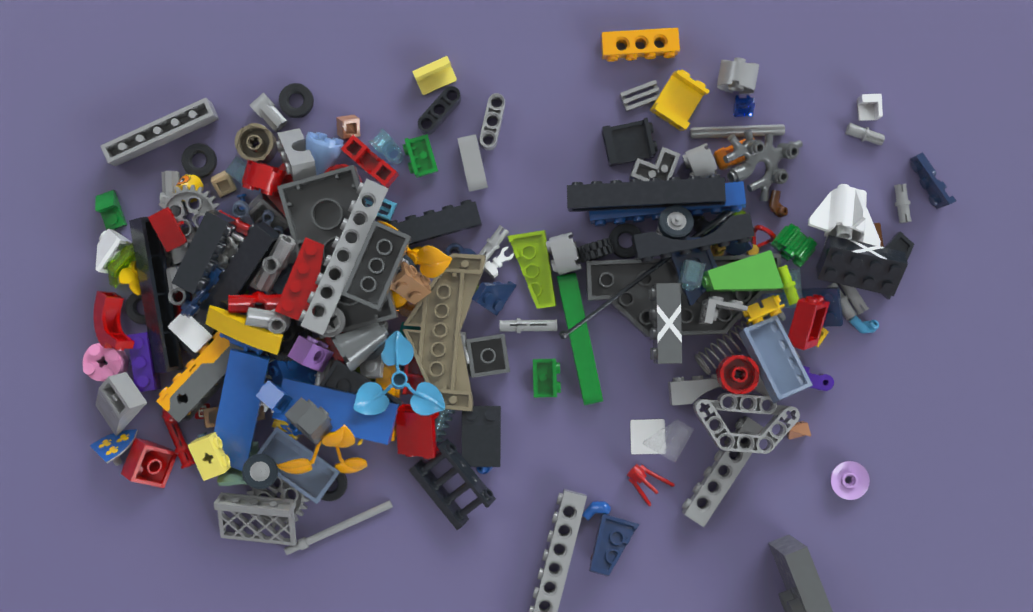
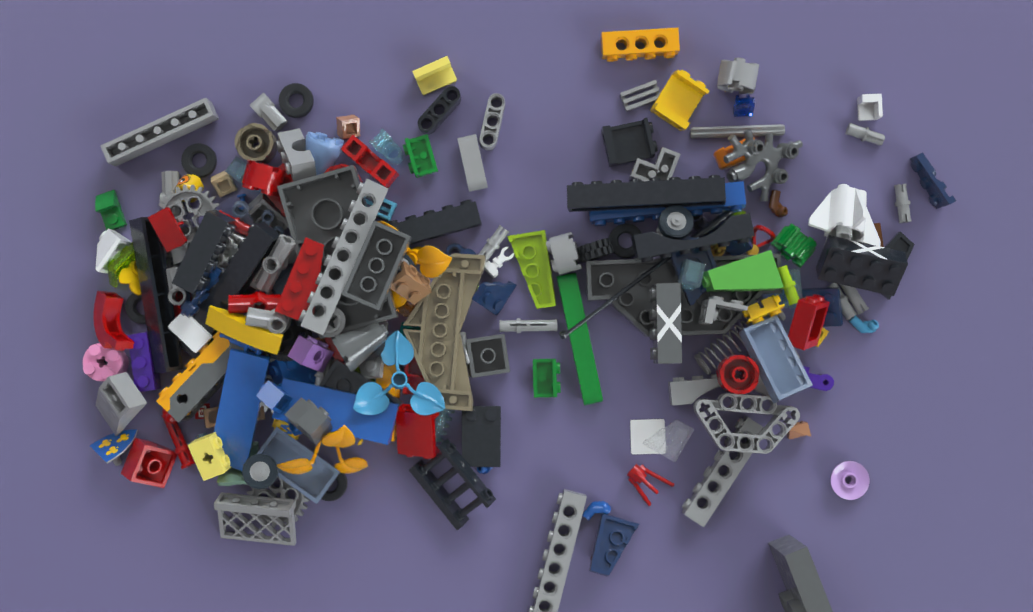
light grey bar [284,500,393,555] -> none
light grey brick [682,143,720,178] -> none

